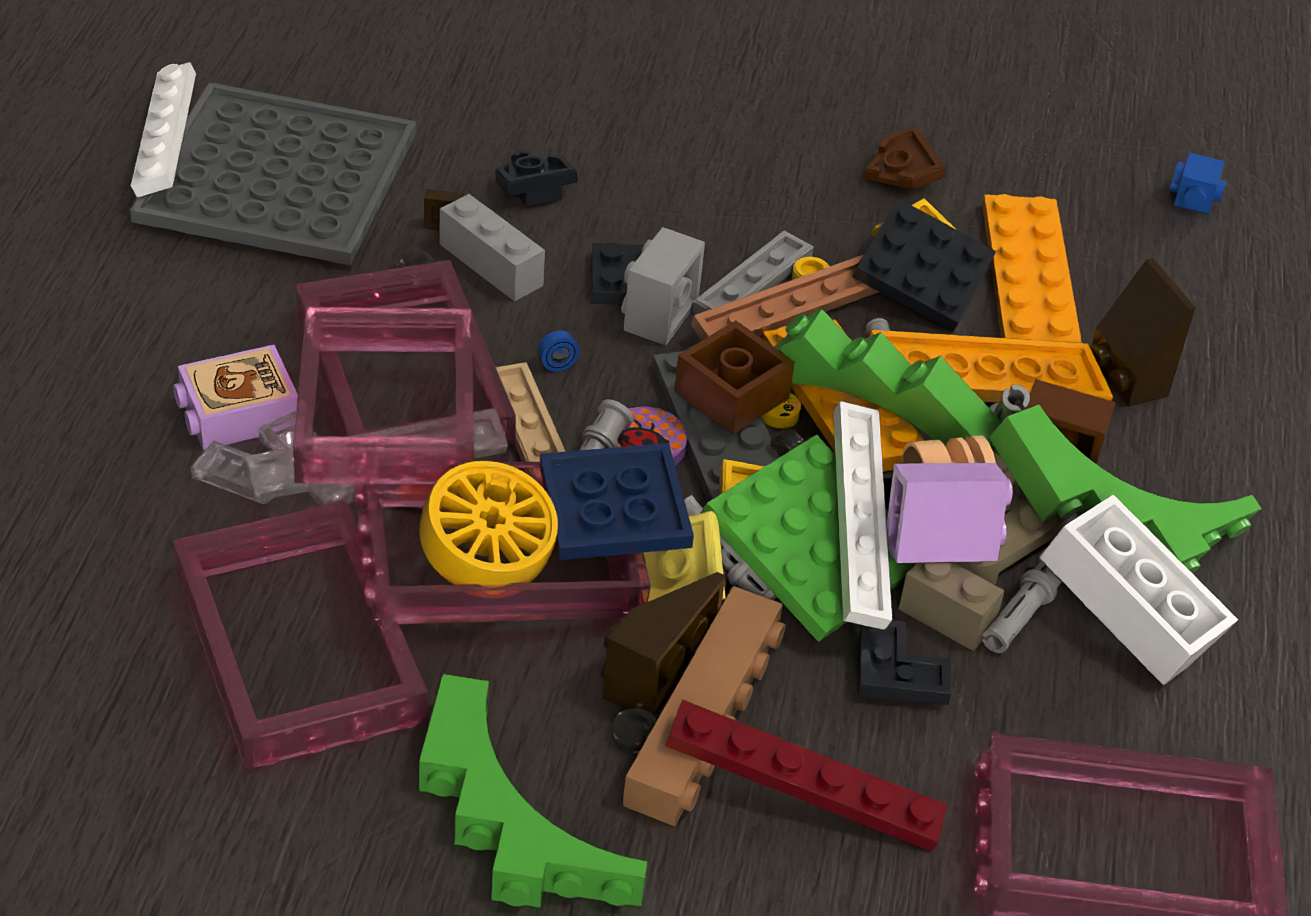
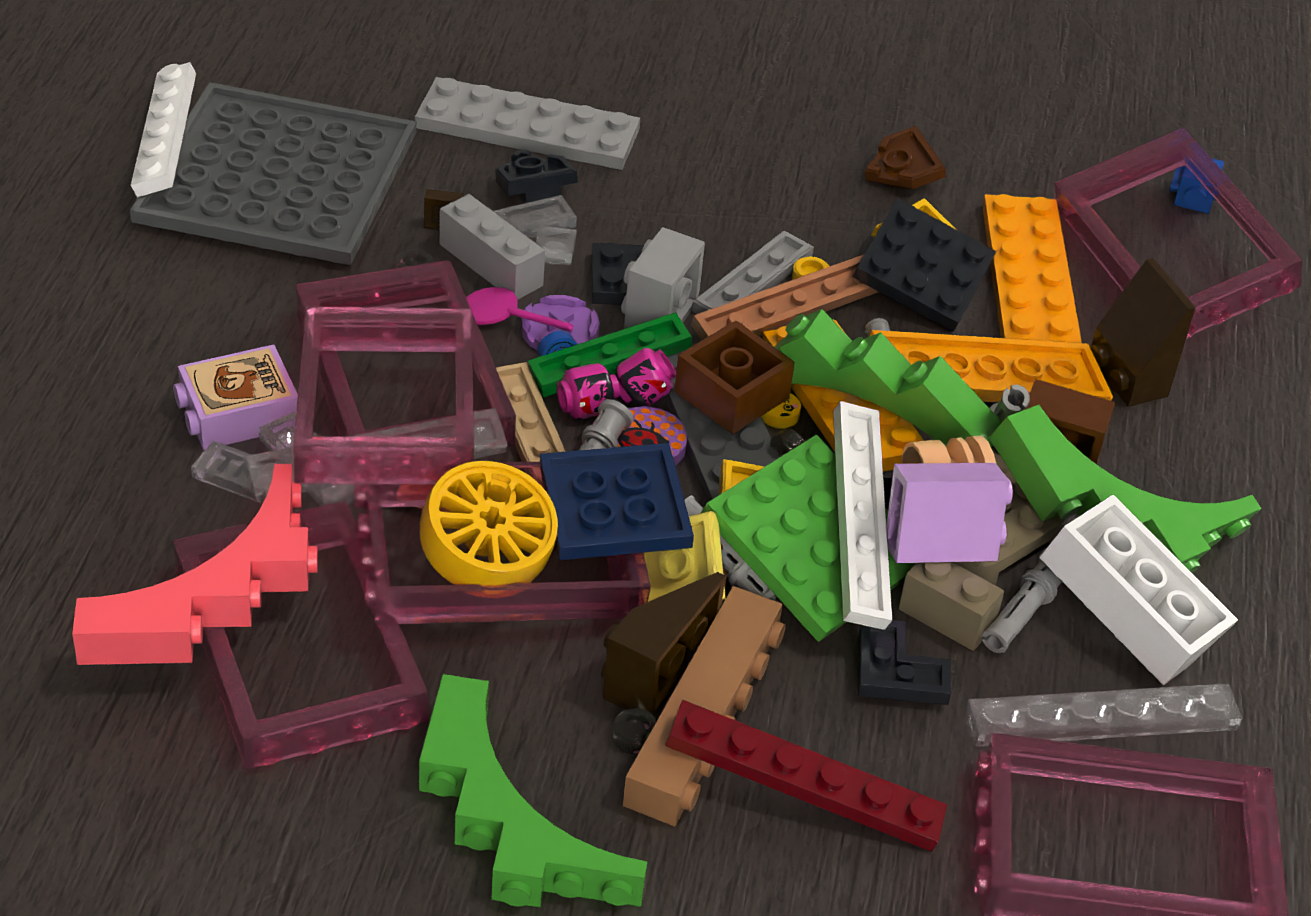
none -> coral arch [72,464,318,665]
none -> light grey plate [415,77,640,170]
none -> dark pink piece [460,287,573,331]
none -> clear tile [493,195,577,238]
none -> medium lavender tile [521,295,600,350]
none -> green plate [528,312,692,398]
none -> clear plate [535,225,577,265]
none -> dark pink head [557,363,620,420]
none -> dark pink head [617,348,676,407]
none -> clear plate [966,683,1242,747]
none -> clear pink window [1054,127,1302,339]

